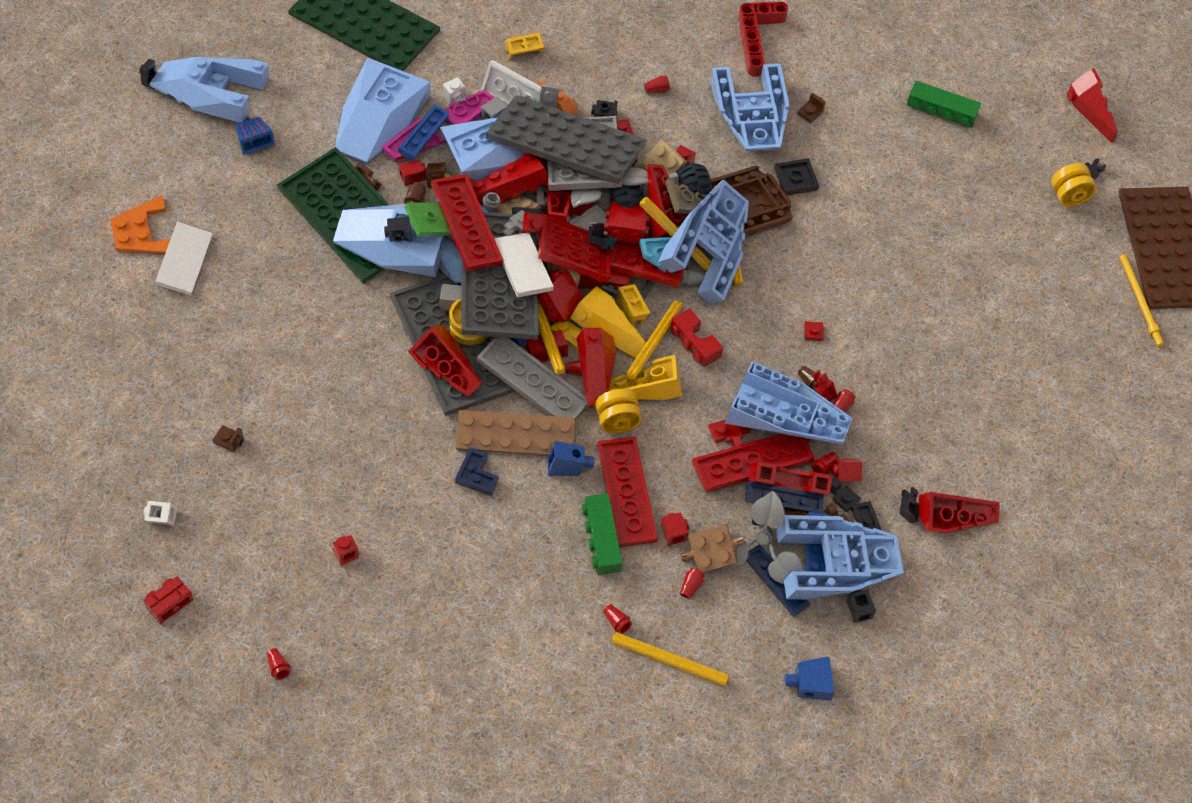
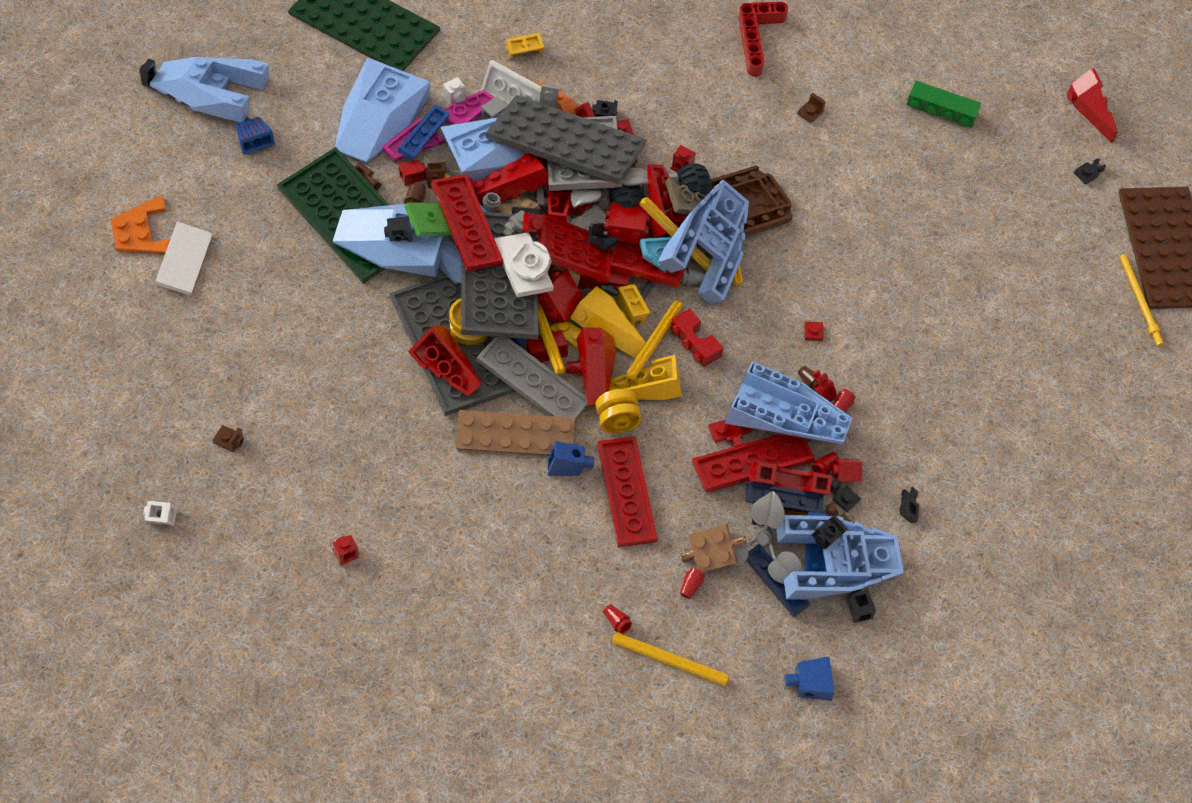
red brick [143,576,194,624] -> none
red cone [266,648,291,680] -> none
light grey brick [440,284,461,311] -> none
dark blue plate [455,448,499,496] -> none
green brick [581,493,622,575] -> none
tan plate [640,139,687,174] -> none
red cone [644,75,670,94] -> none
red brick [661,512,689,546] -> none
light blue wedge [710,64,789,151] -> none
black plate [774,158,819,195] -> none
black plate [851,501,882,530] -> none
red wedge [918,492,1000,534] -> none
yellow wheel [1051,163,1097,207] -> none
none -> white plate [512,242,552,281]
none -> red plate [575,102,595,118]
none -> black brick [812,514,848,550]

